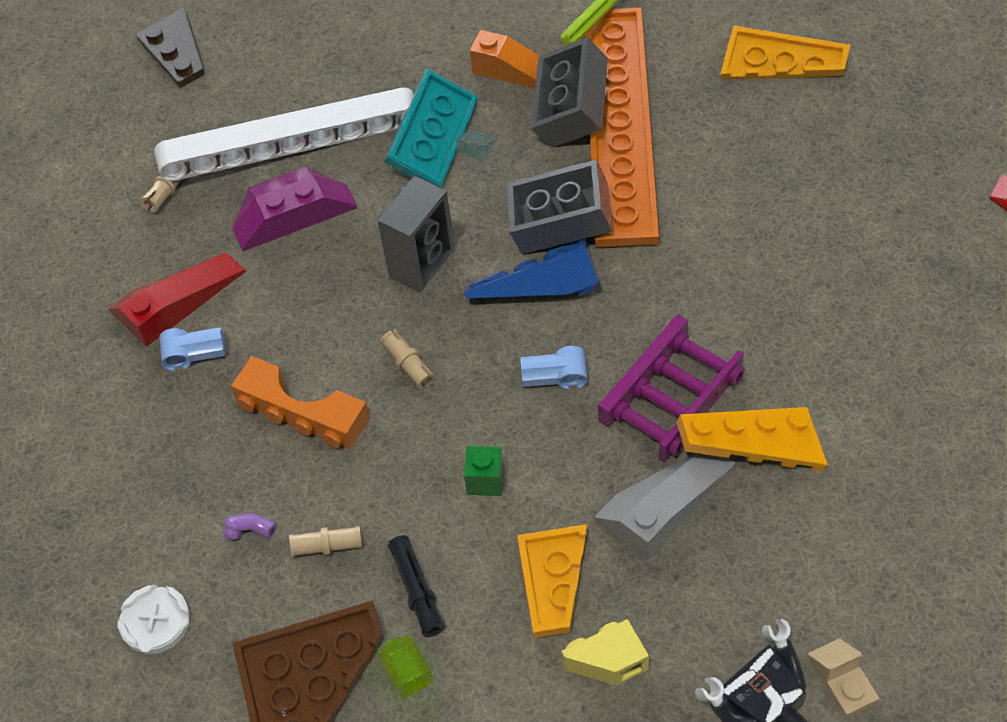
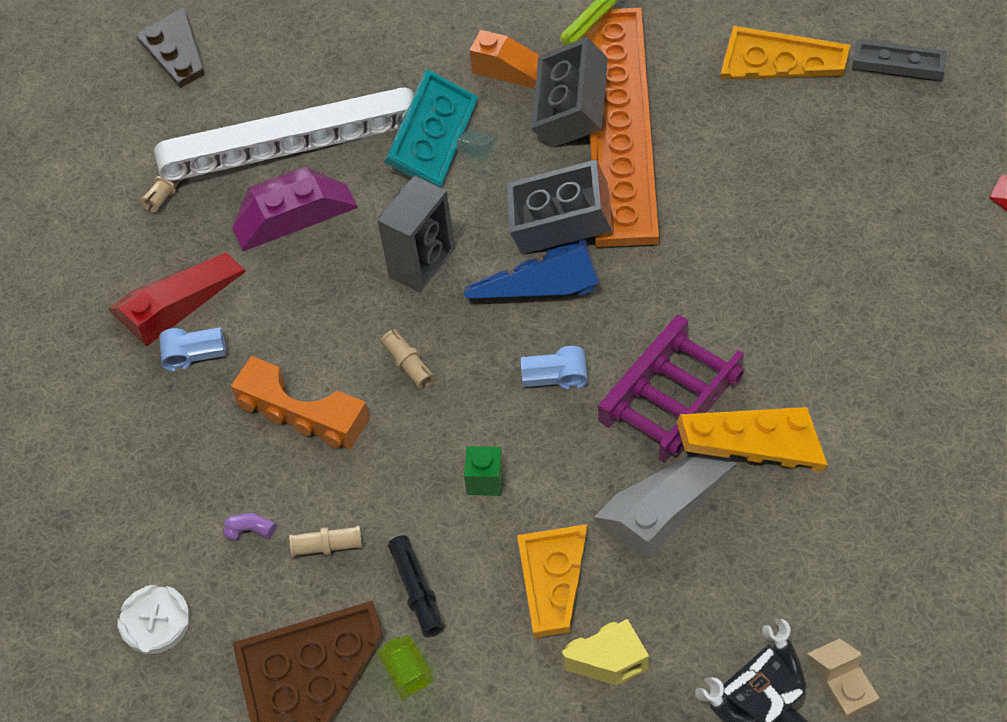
none -> dark grey plate [852,39,947,80]

